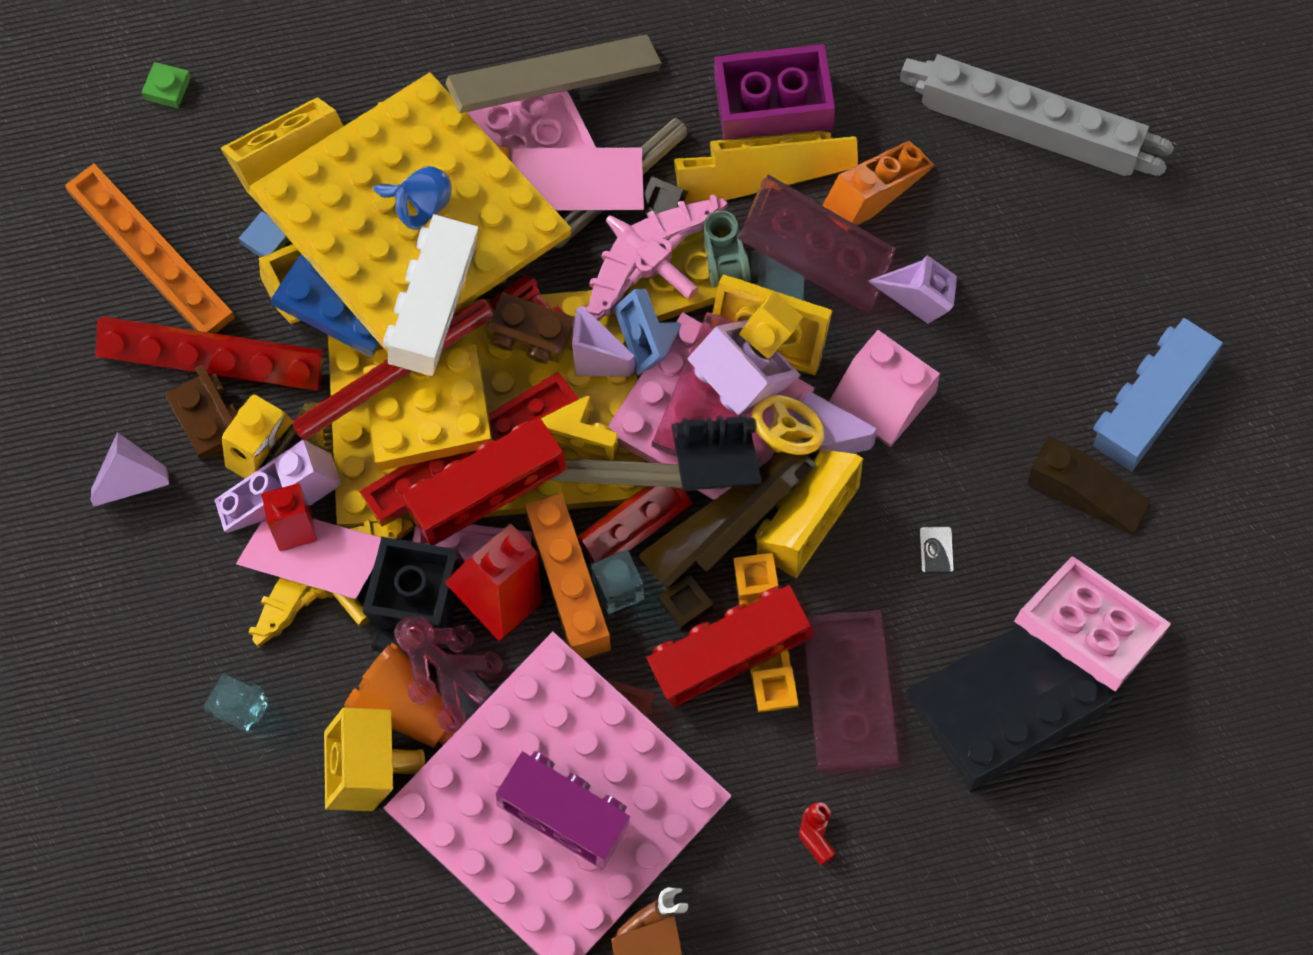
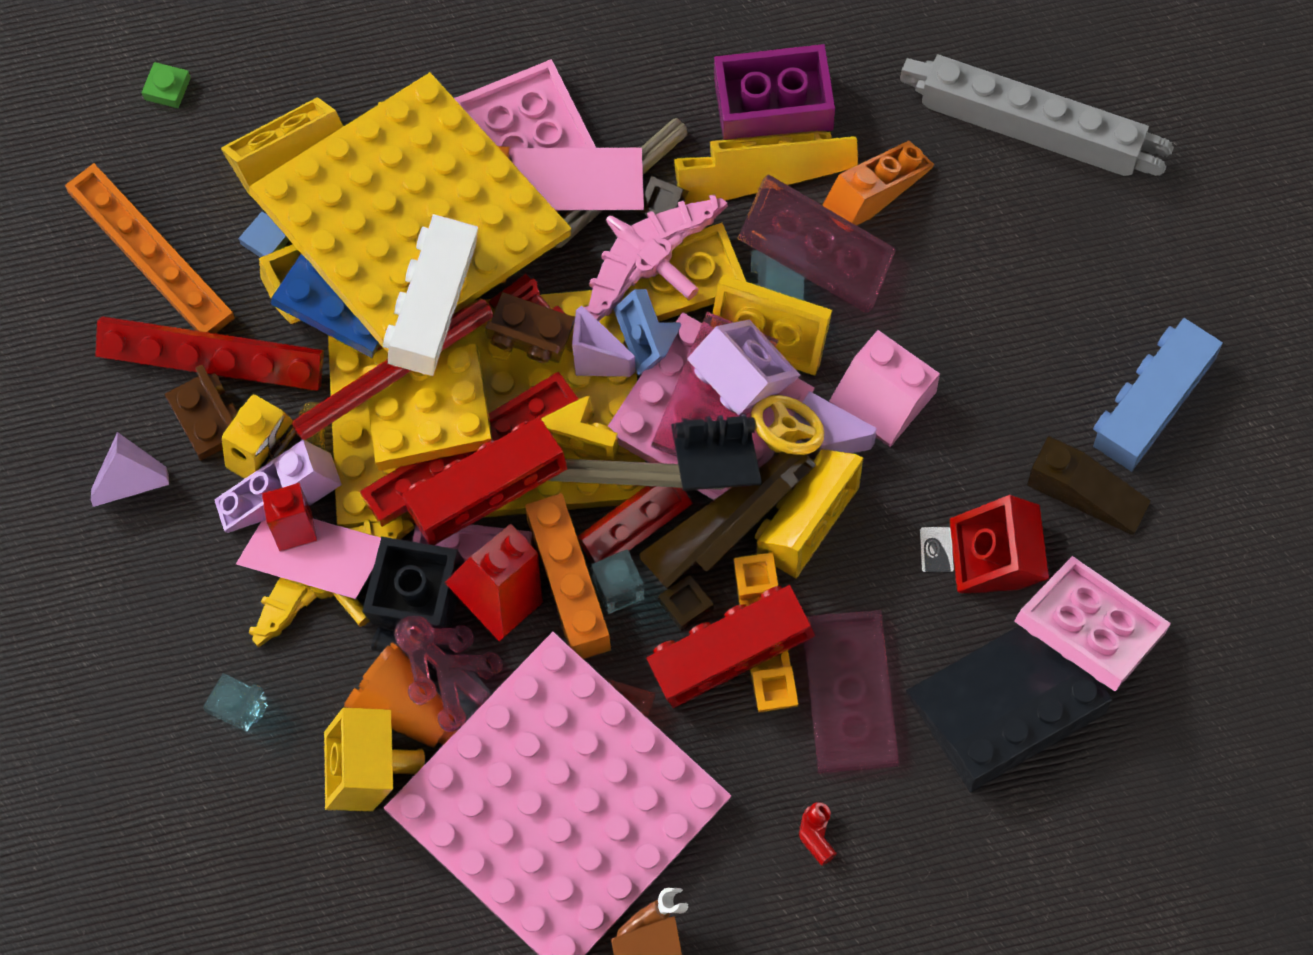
blue piece [373,166,452,230] -> none
dark tan tile [446,34,662,113] -> none
magenta brick [496,751,631,870] -> none
sand green piece [704,210,751,288] -> none
yellow brick [739,291,803,359] -> none
lavender slope [868,255,957,324] -> none
none -> red slope [949,495,1049,594]

